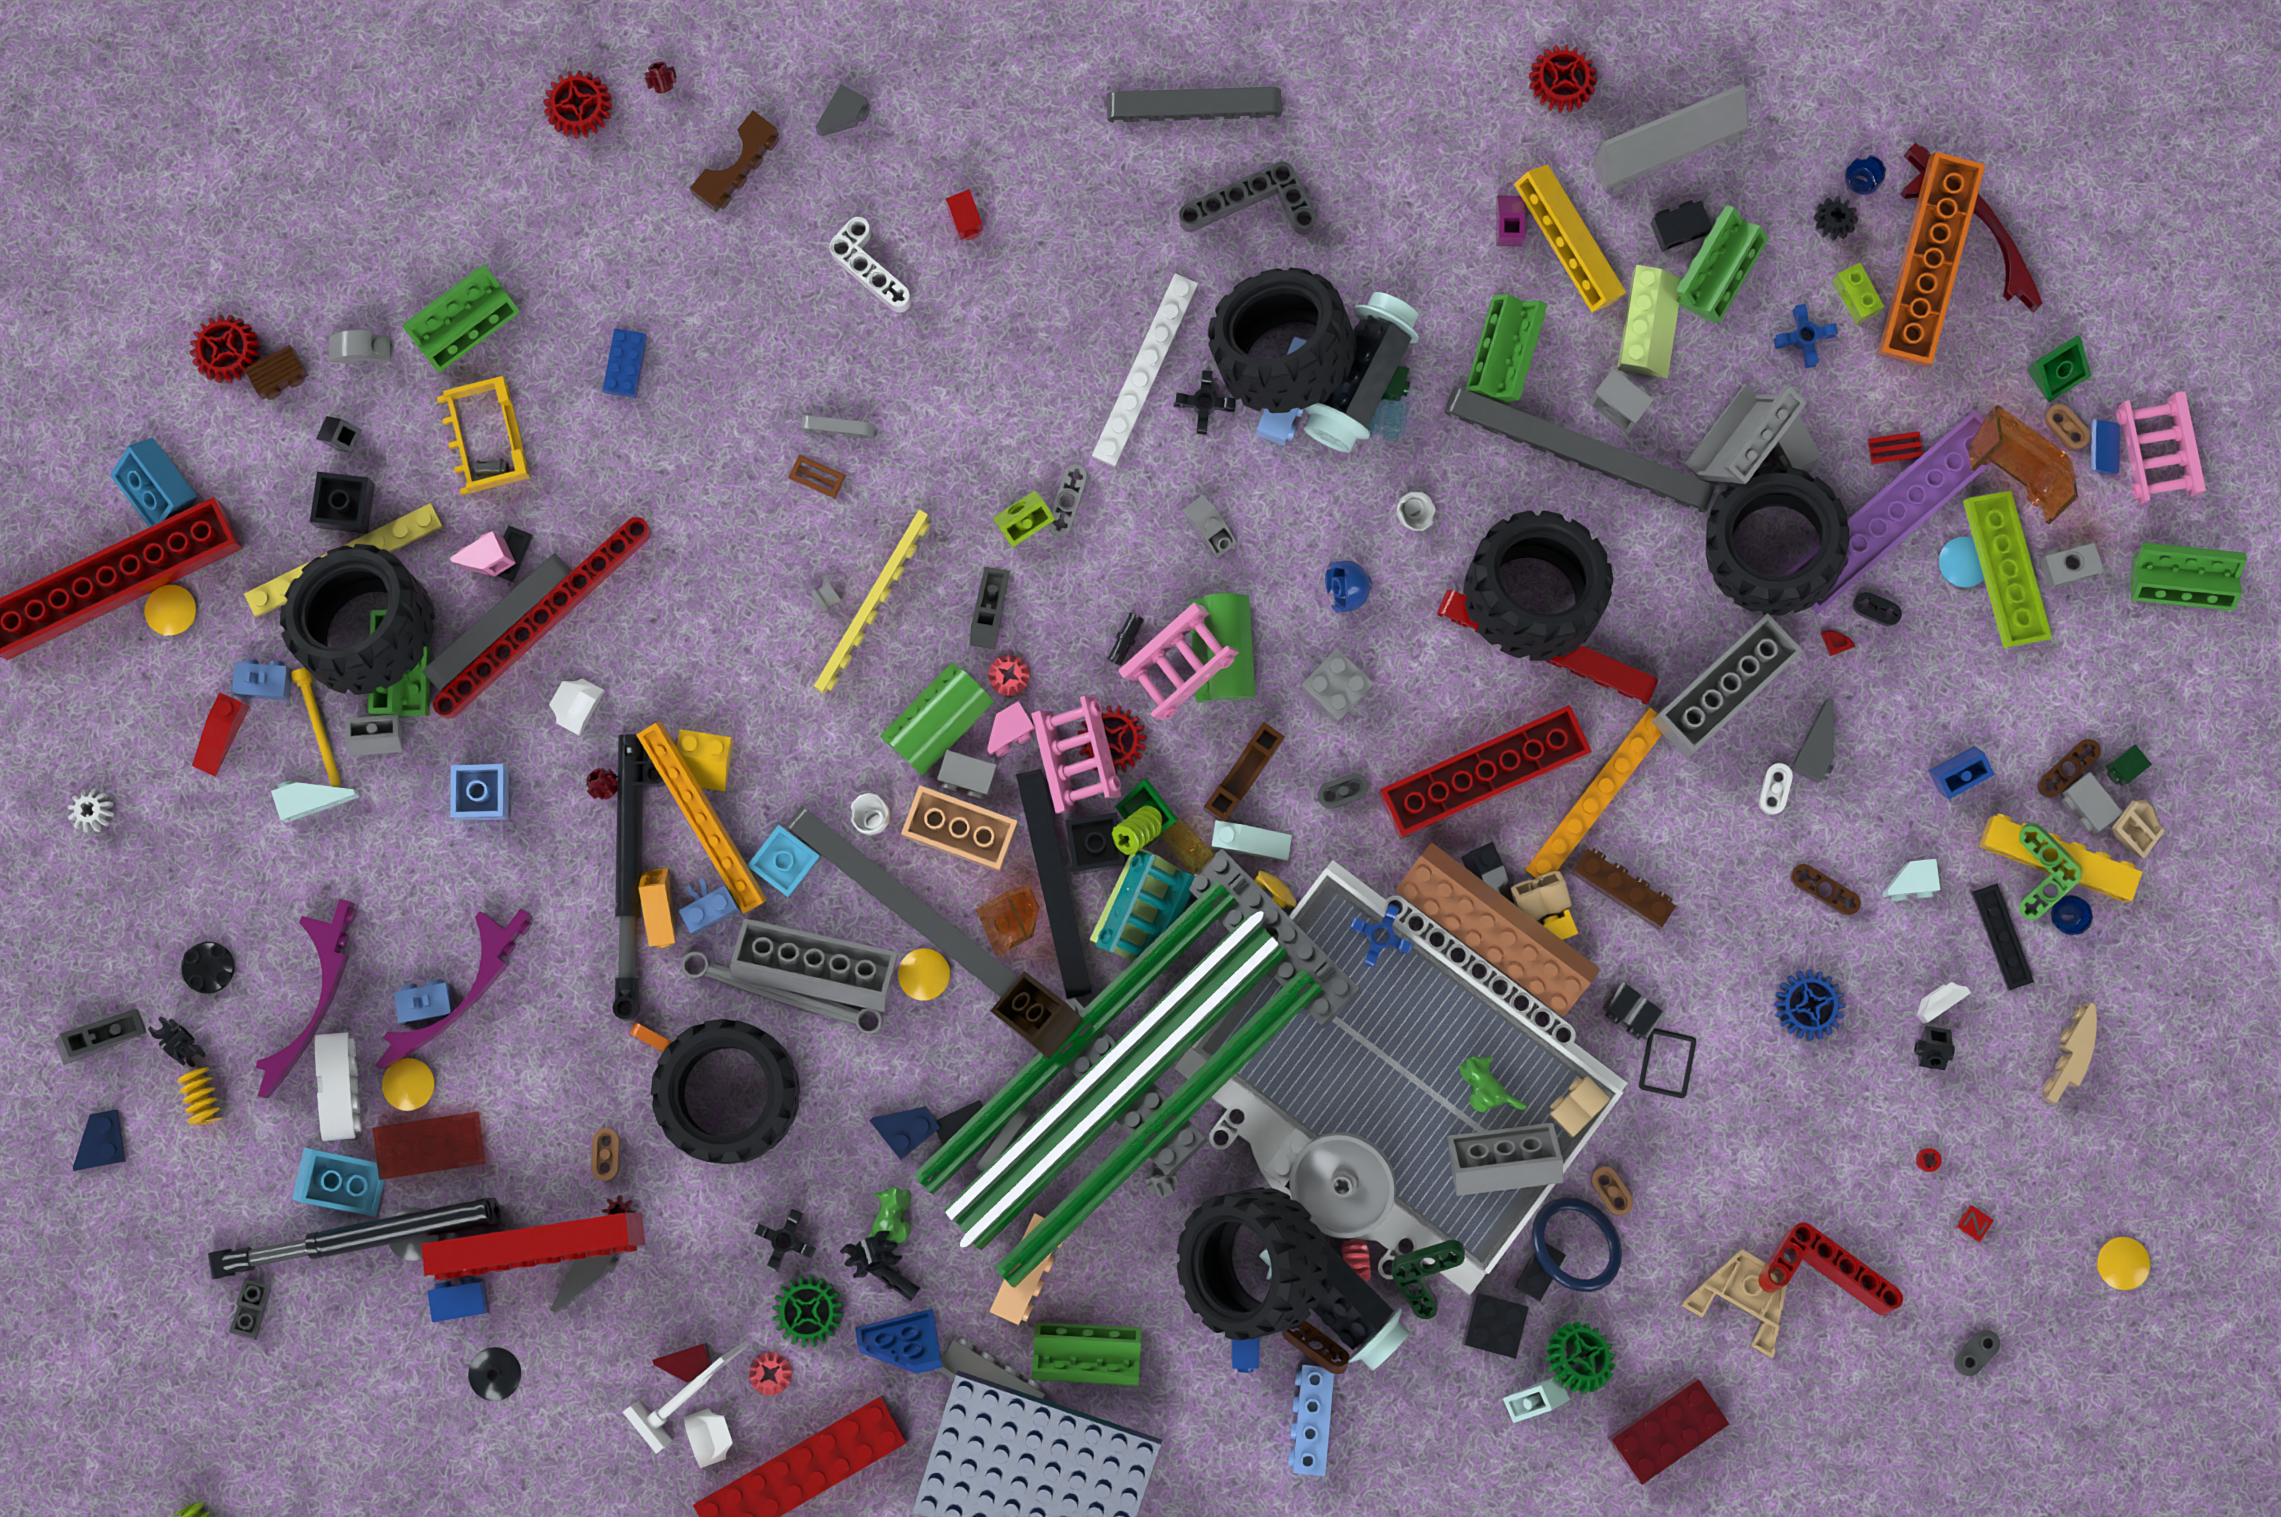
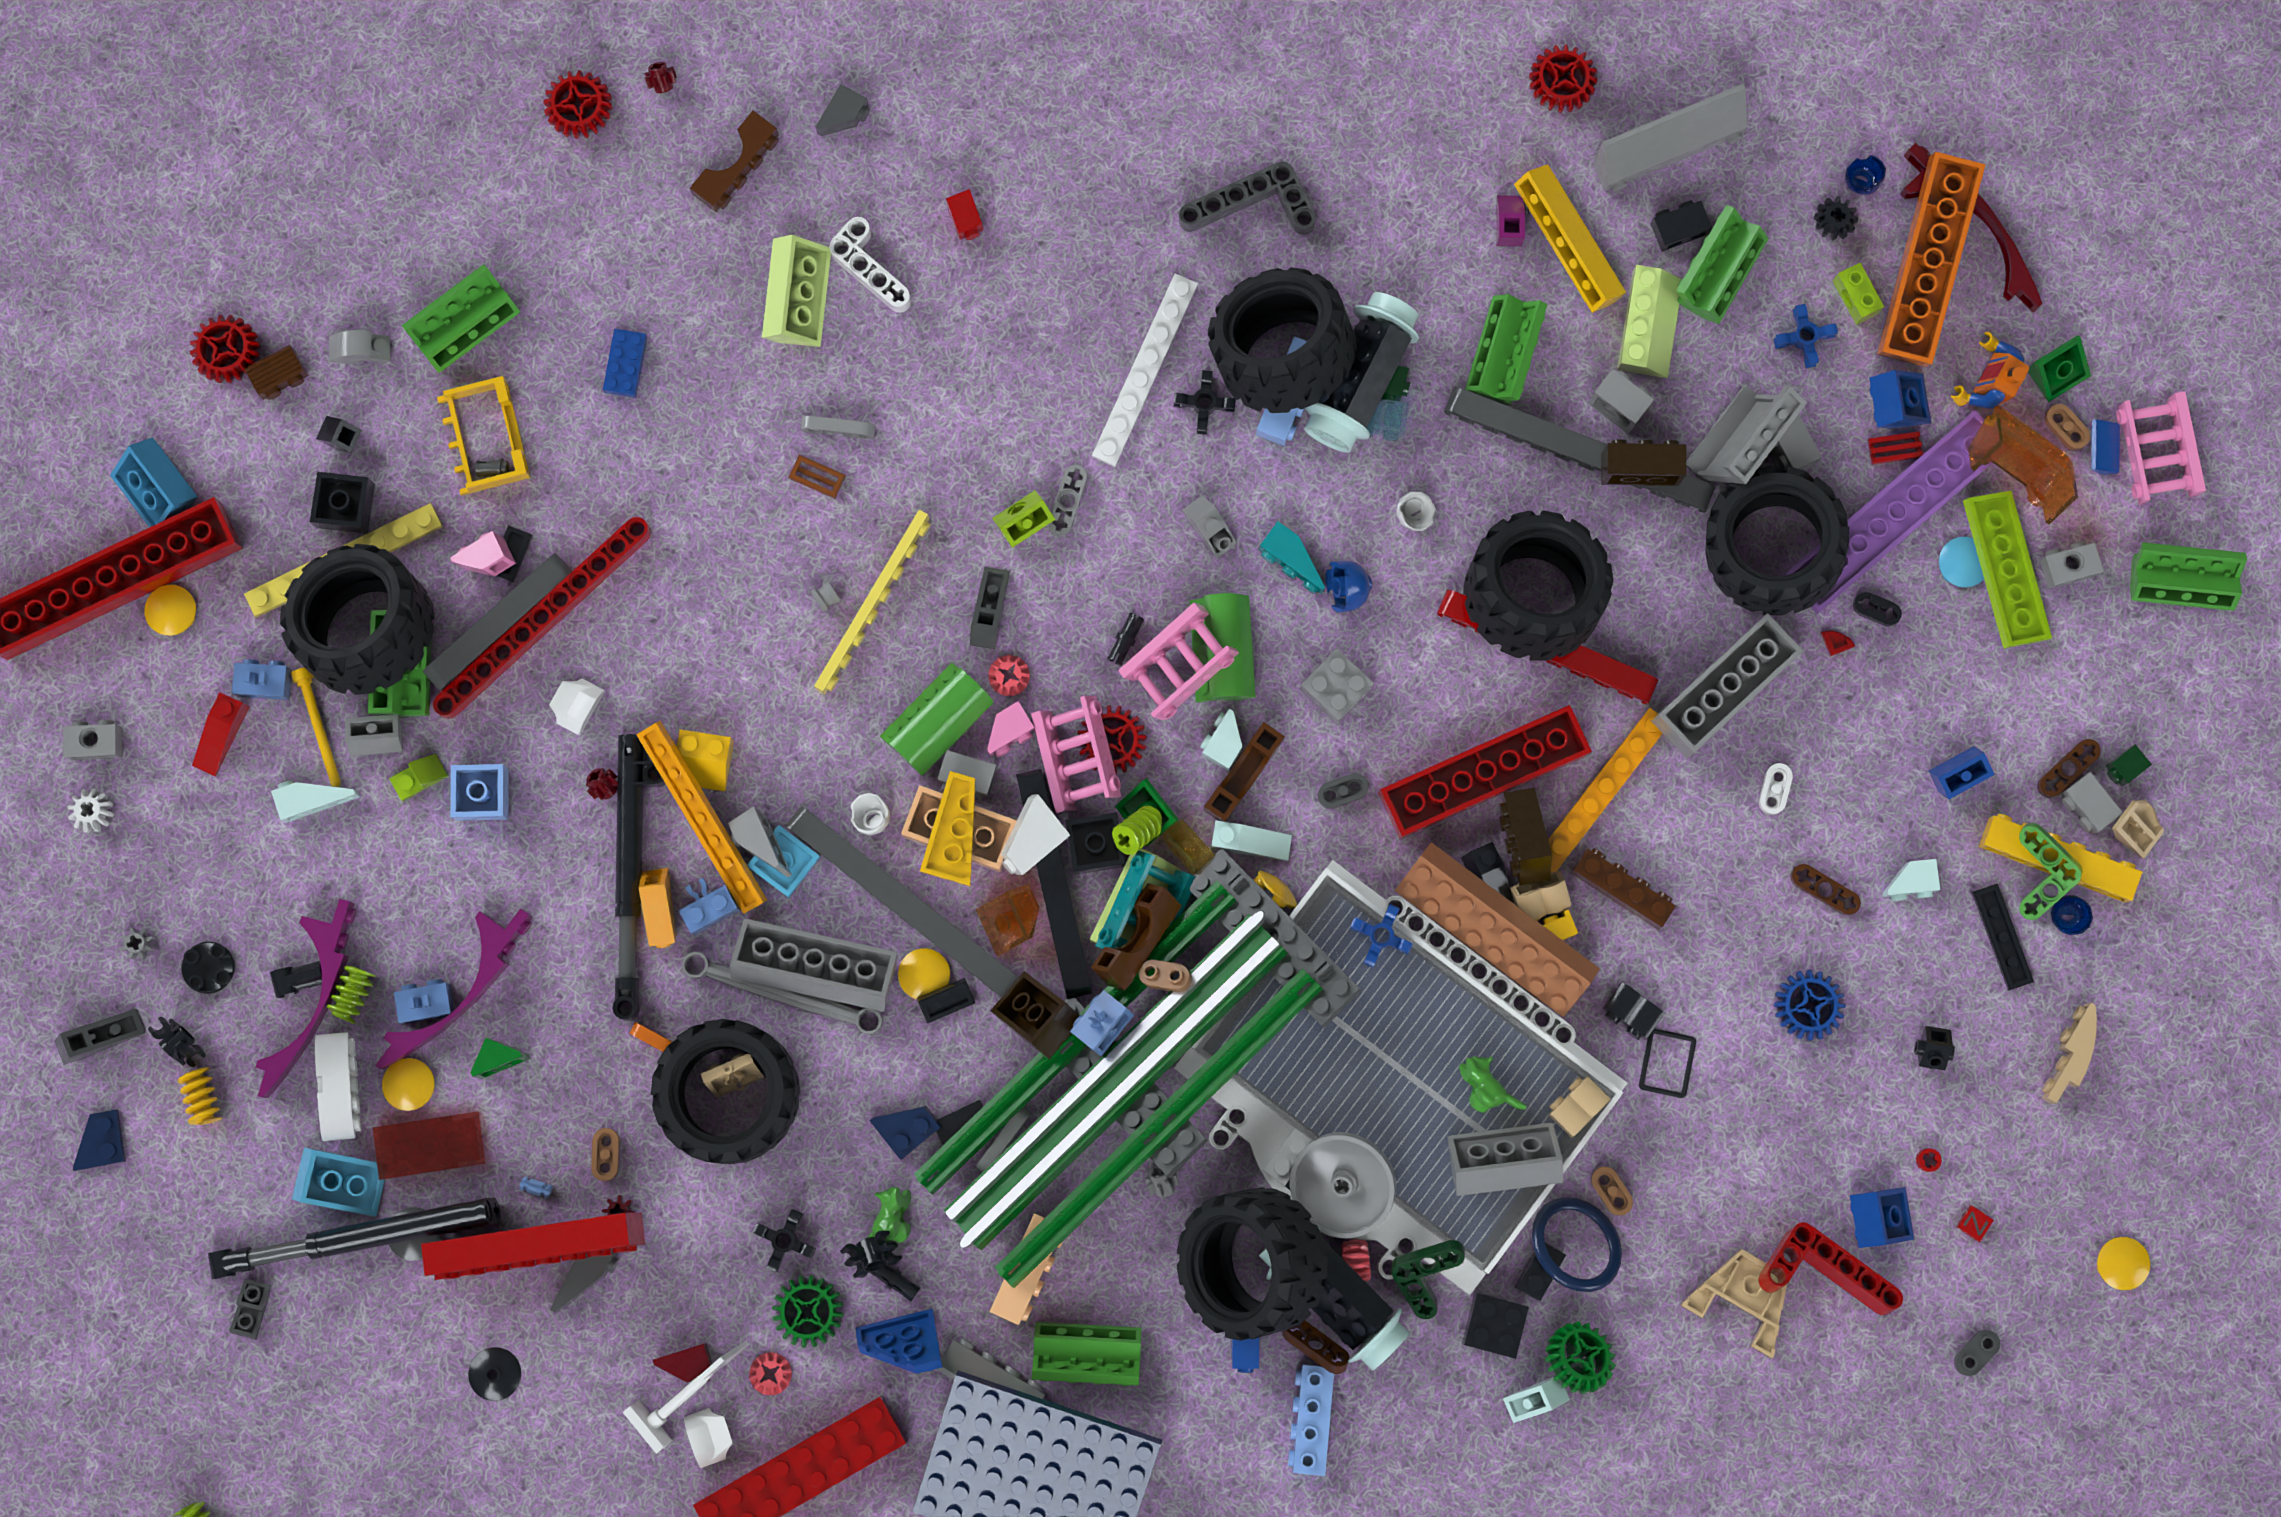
blue brick [427,1277,489,1322] -> none
dark grey beam [1107,87,1282,123] -> none
dark red brick [1608,1378,1729,1485] -> none
dark grey slope [1790,698,1834,784] -> none
white slope [1917,982,1971,1024] -> none
none -> light grey brick [63,720,122,760]
none -> light grey gear [121,928,155,960]
none -> black piece [270,961,322,998]
none -> lime piece [326,966,377,1024]
none -> lime slope [389,754,448,802]
none -> green slope [470,1037,530,1079]
none -> light blue piece [519,1177,553,1198]
none -> tan plate [701,1053,765,1098]
none -> light grey slope [728,806,792,878]
none -> yellowish green slope [762,235,831,347]
none -> black tile [917,978,975,1024]
none -> yellow wing [920,771,976,887]
none -> white slope [1001,794,1070,875]
none -> medium blue brick [1070,990,1134,1056]
none -> reddish brown arch [1091,883,1182,991]
none -> medium nougat plate [1139,960,1192,992]
none -> light aqua slope [1200,709,1242,772]
none -> teal slope [1259,521,1325,594]
none -> dark brown brick [1499,787,1552,886]
none -> dark brown brick [1601,439,1686,486]
none -> blue slope [1850,1187,1914,1248]
none -> blue slope [1869,370,1931,429]
none -> torso [1950,332,2029,409]

